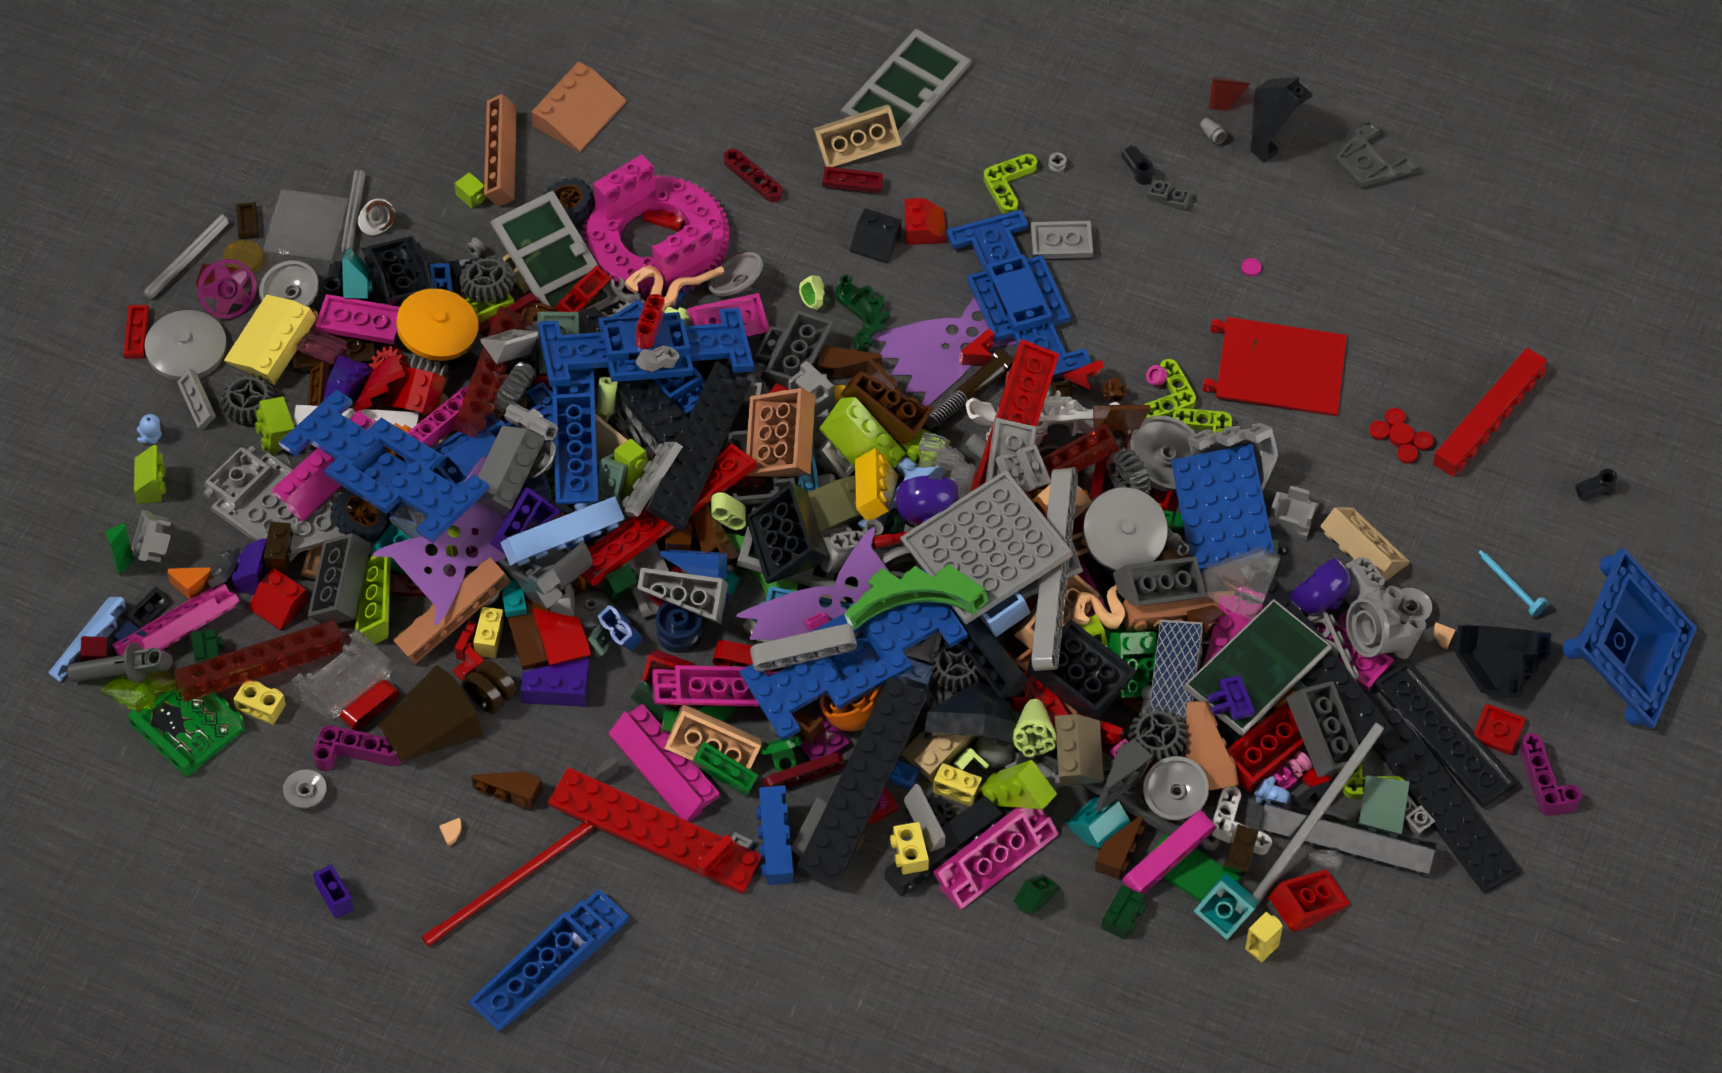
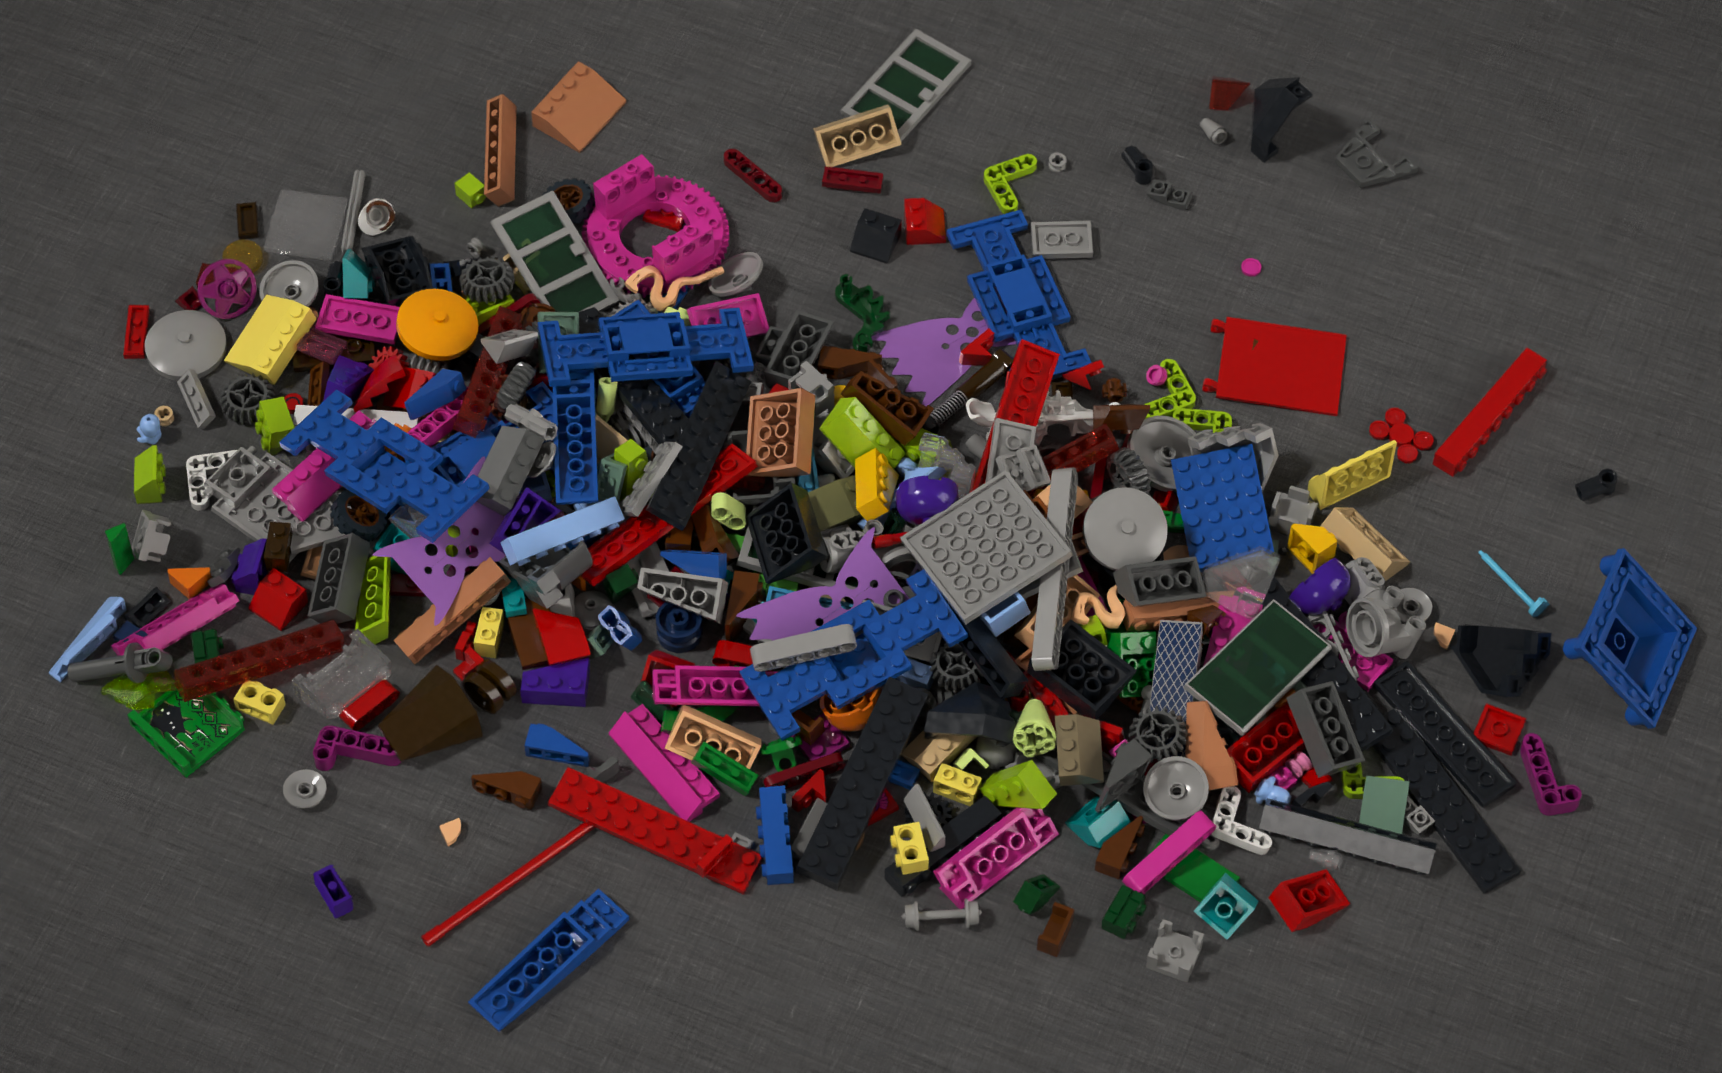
dark red panel [80,636,107,662] -> none
light grey axle [144,215,229,299] -> none
red slope [555,265,612,312] -> none
red beam [635,294,665,349] -> none
light grey piece [636,346,679,372] -> none
yellowish green rock [799,276,825,310] -> none
dark pink tile [803,612,830,632] -> none
bright green arch [844,564,988,631] -> none
light grey pin [1166,527,1189,556] -> none
dark purple hinge [1207,675,1255,721] -> none
dark brown brick [1222,824,1259,876] -> none
light yellow brick [1245,912,1283,963] -> none
light grey piece [1253,723,1384,906] -> none
none -> tan bush [154,406,174,426]
none -> dark red slope [175,286,206,310]
none -> white beam [186,450,237,511]
none -> red tile [284,393,304,414]
none -> blue slope [404,369,467,420]
none -> blue slope [524,723,589,767]
none -> reddish brown slope [725,571,764,642]
none -> red slope [792,769,826,813]
none -> light grey piece [901,899,982,931]
none -> reddish brown panel [1037,902,1075,957]
none -> light grey panel [1146,919,1204,983]
none -> yellow slope [1287,524,1337,574]
none -> light yellow slope [1307,440,1397,510]

